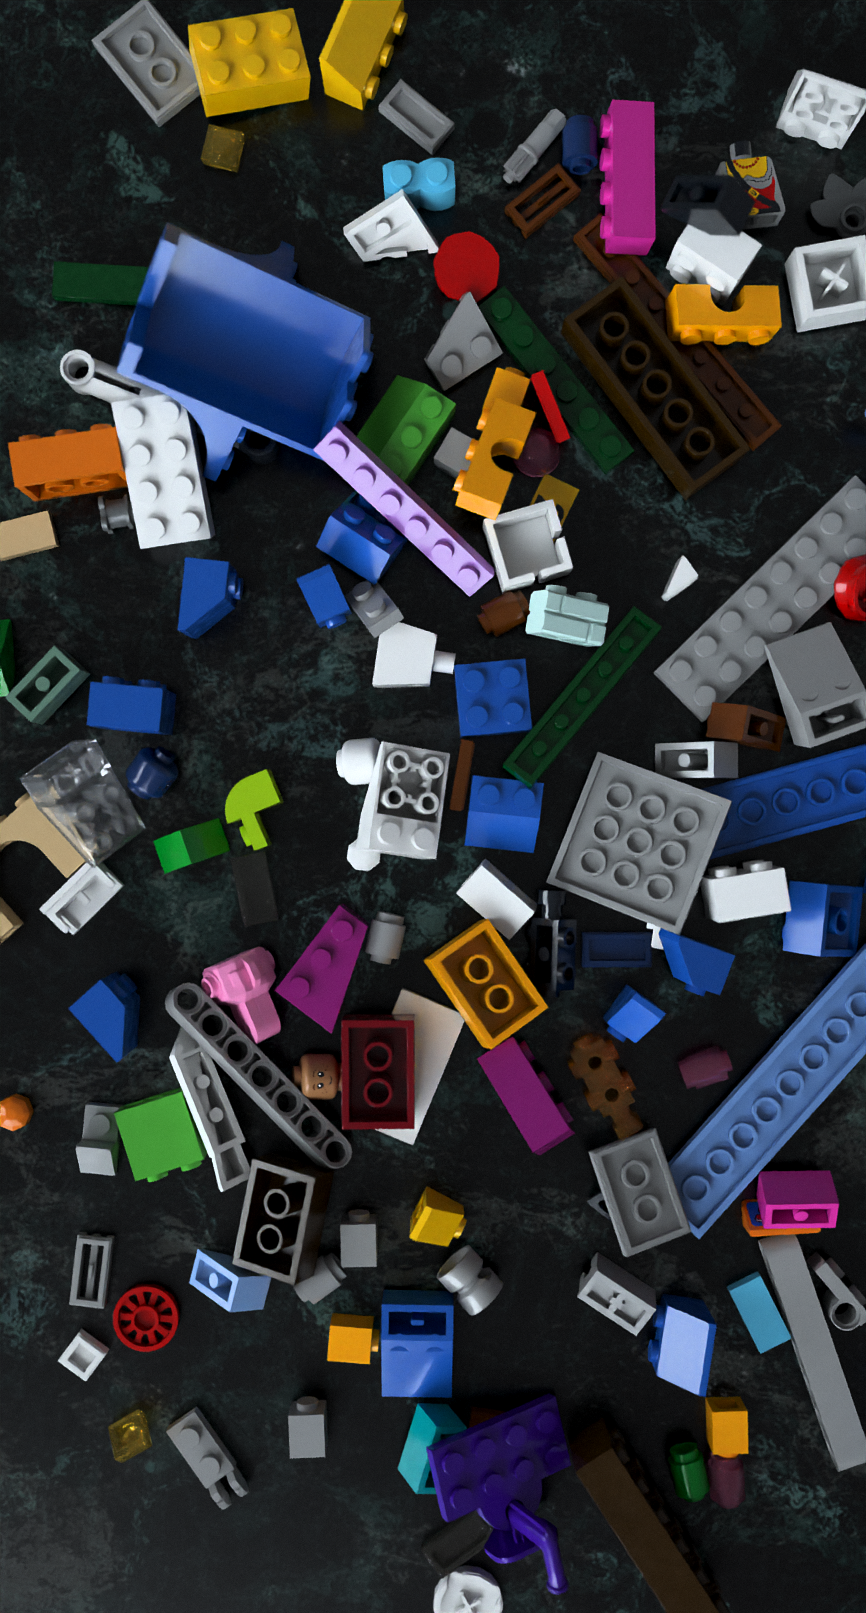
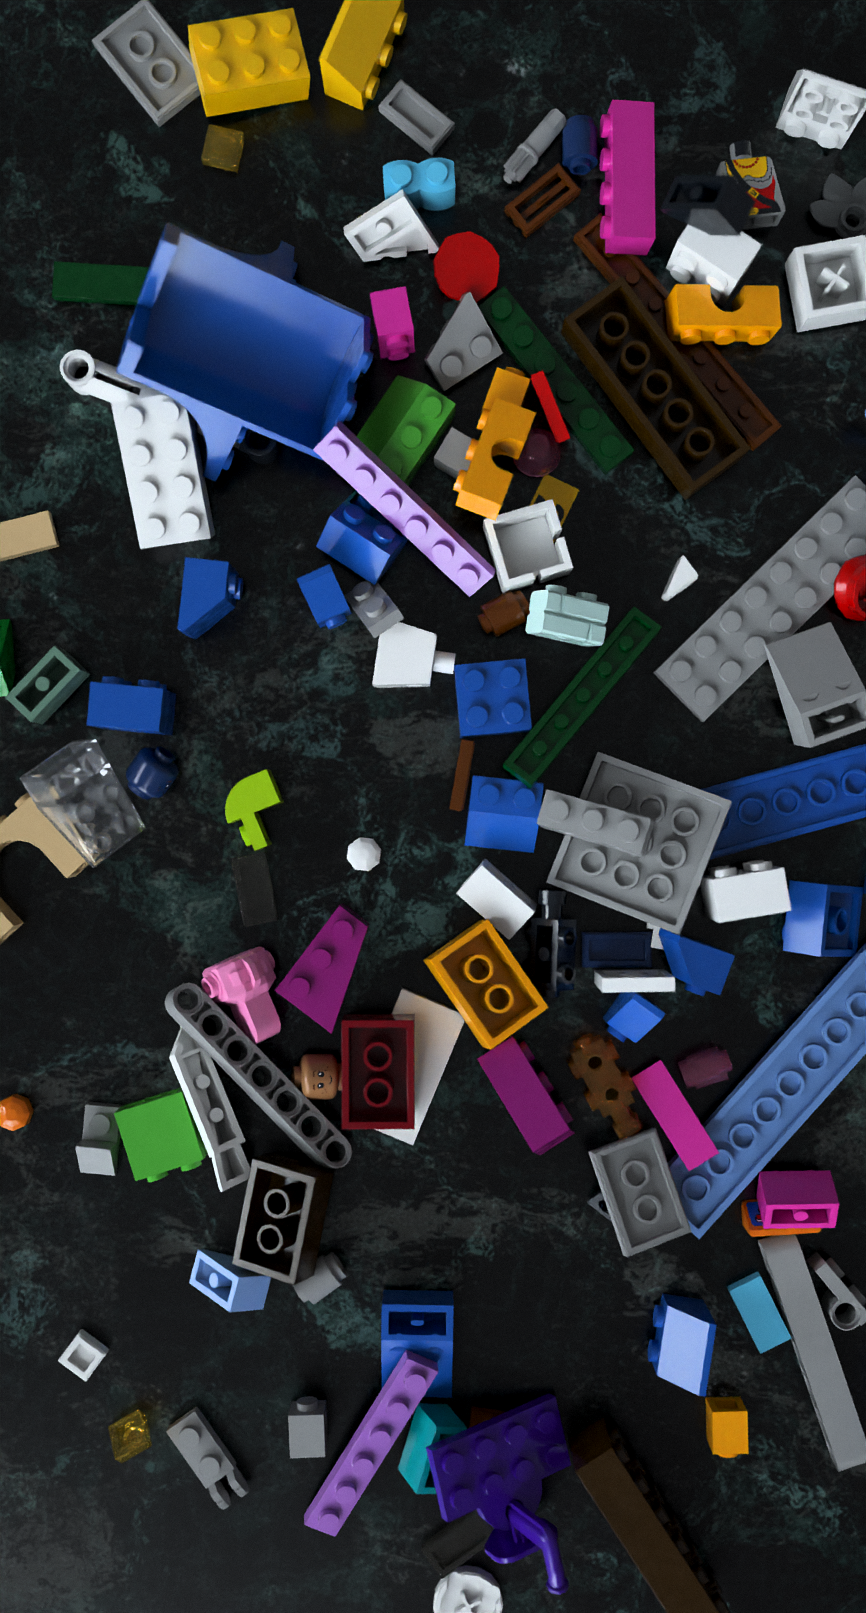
orange brick [8,424,128,502] -> none
white hinge [39,858,124,935] -> none
blue slope [68,971,140,1062] -> none
light grey tile [69,1232,115,1309] -> none
dark grey brick [98,494,136,534] -> none
red wheel [113,1284,180,1352] -> none
green slope [153,818,231,874] -> none
light orange brick [327,1313,380,1364] -> none
white head [336,738,381,785] -> none
light grey brick [340,1209,378,1267] -> none
white slope [356,742,450,859] -> none
light grey brick [365,911,406,964] -> none
yellow slope [409,1186,467,1247] -> none
light grey wheel [436,1245,503,1315] -> none
light grey hinge [577,1252,657,1336] -> none
light grey slope [655,741,738,779] -> none
green brick [668,1442,710,1502] -> none
reddish brown slope [706,702,786,752] -> none
clear pink brick [708,1452,746,1509] -> none
none -> medium lavender plate [304,1350,439,1537]
none -> dark pink brick [370,286,415,361]
none -> light grey brick [536,789,654,857]
none -> white tile [594,969,675,993]
none -> dark pink tile [631,1060,719,1171]

